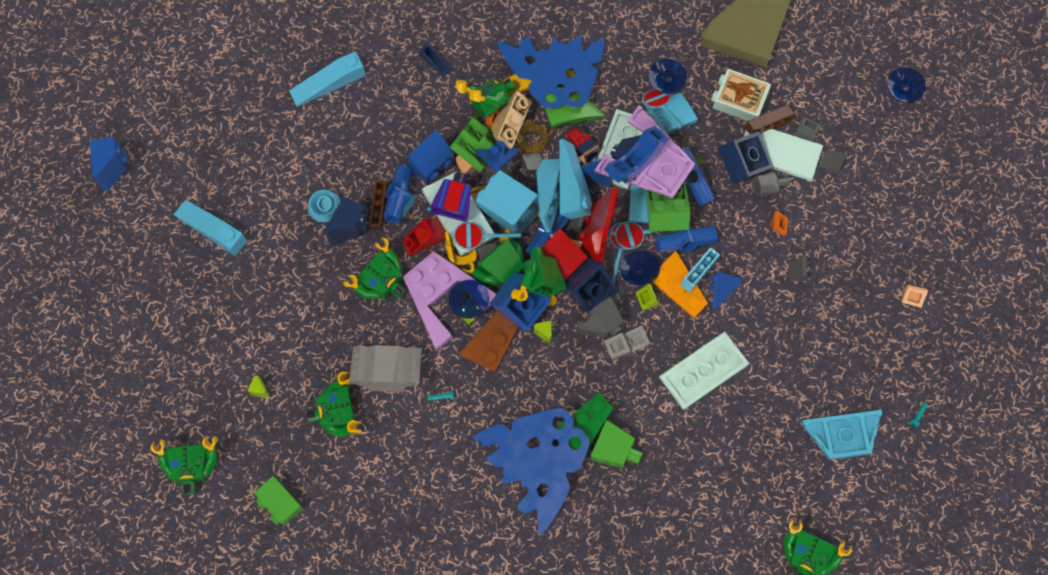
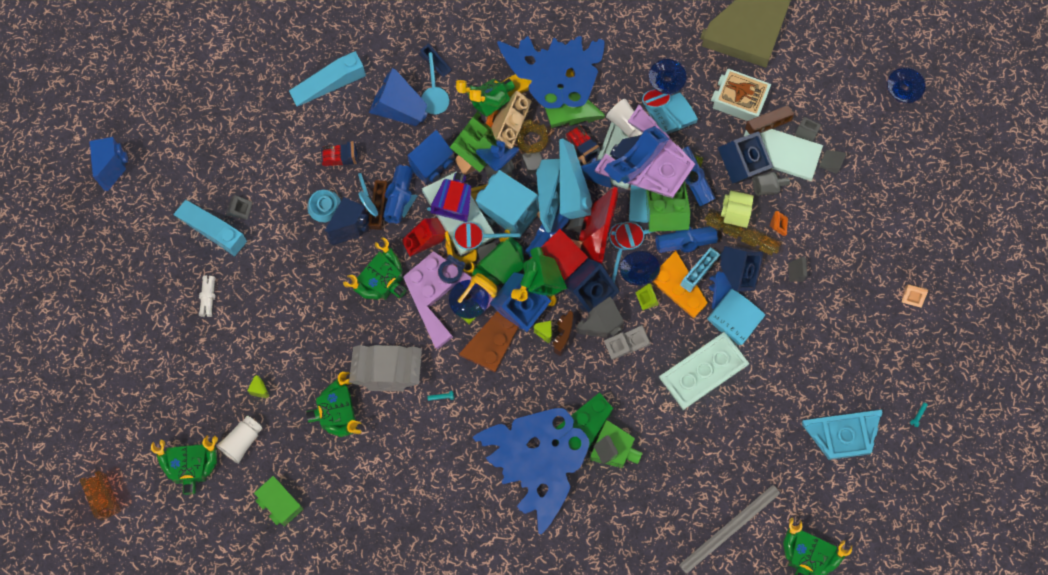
none -> clear orange brick [79,470,121,521]
none -> white pin [199,275,216,317]
none -> white plant [216,416,262,464]
none -> dark grey slope [226,195,253,220]
none -> leg [321,141,358,166]
none -> medium azure piece [358,173,378,217]
none -> blue slope [369,68,427,126]
none -> medium azure piece [421,52,449,114]
none -> dark blue piece [438,254,466,284]
none -> yellow piece [457,273,498,303]
none -> reddish brown slope [553,311,573,356]
none -> dark grey slope [594,435,618,464]
none -> white plant [606,99,643,137]
none -> light grey axle [679,486,780,573]
none -> clear yellow windscreen [704,208,782,256]
none -> medium azure slope [707,289,765,345]
none -> dark blue slope [720,246,763,291]
none -> yellowish green brick [721,190,754,228]

